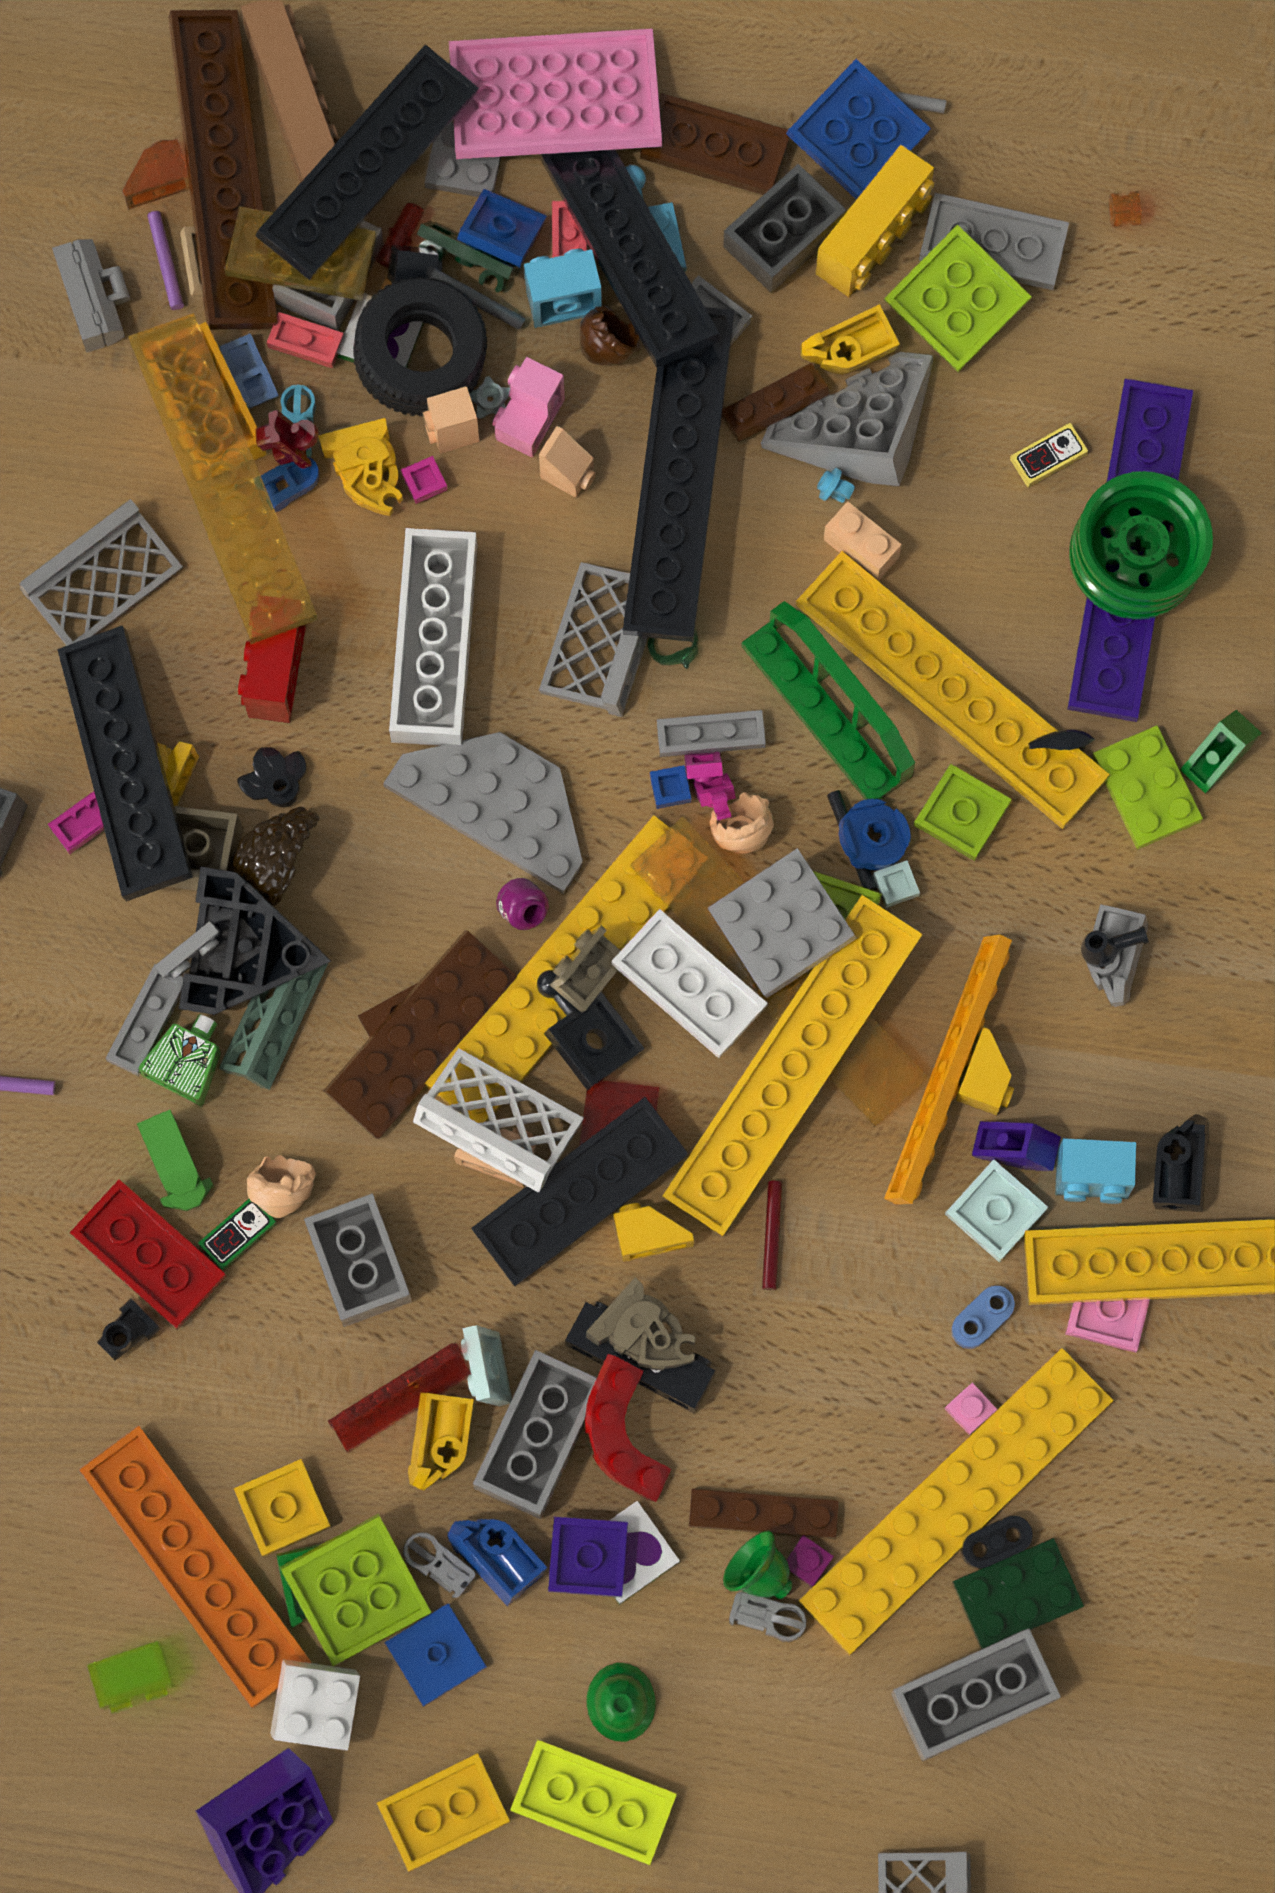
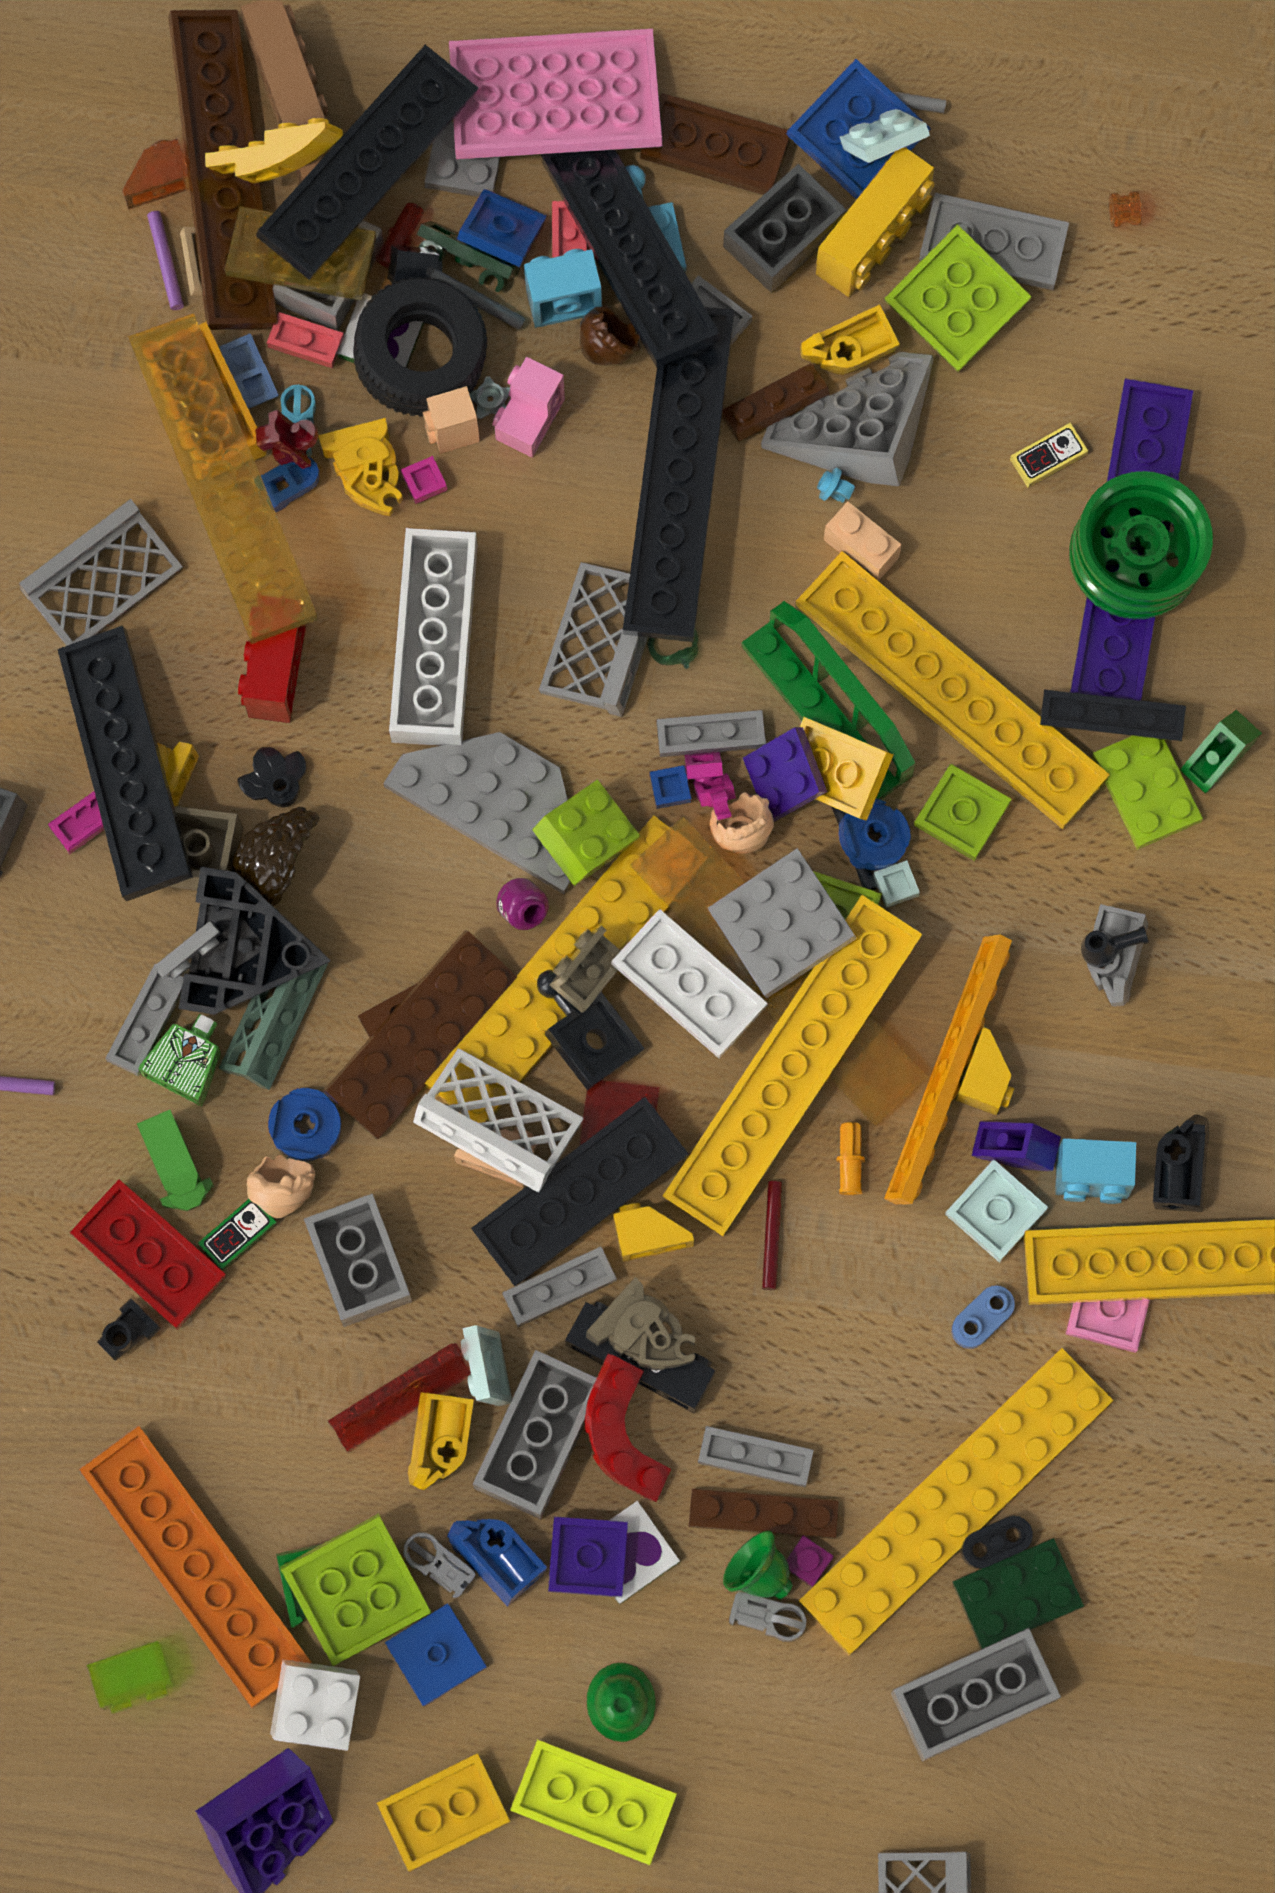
light grey piece [52,239,130,353] -> none
yellow plate [233,1459,331,1558] -> none
light nougat slope [539,426,596,498] -> none
bright pink plate [945,1383,997,1436] -> none
black bar [1028,730,1095,752] -> none
none -> yellow slope [205,118,342,183]
none -> blue plate [268,1088,341,1162]
none -> light grey plate [502,1247,617,1327]
none -> lime brick [532,779,640,886]
none -> light grey plate [698,1426,814,1488]
none -> dark purple plate [743,727,827,822]
none -> yellow plate [800,717,894,821]
none -> light orange axle [836,1122,865,1195]
none -> light aqua plate [840,109,930,163]
none -> black plate [1040,689,1186,741]

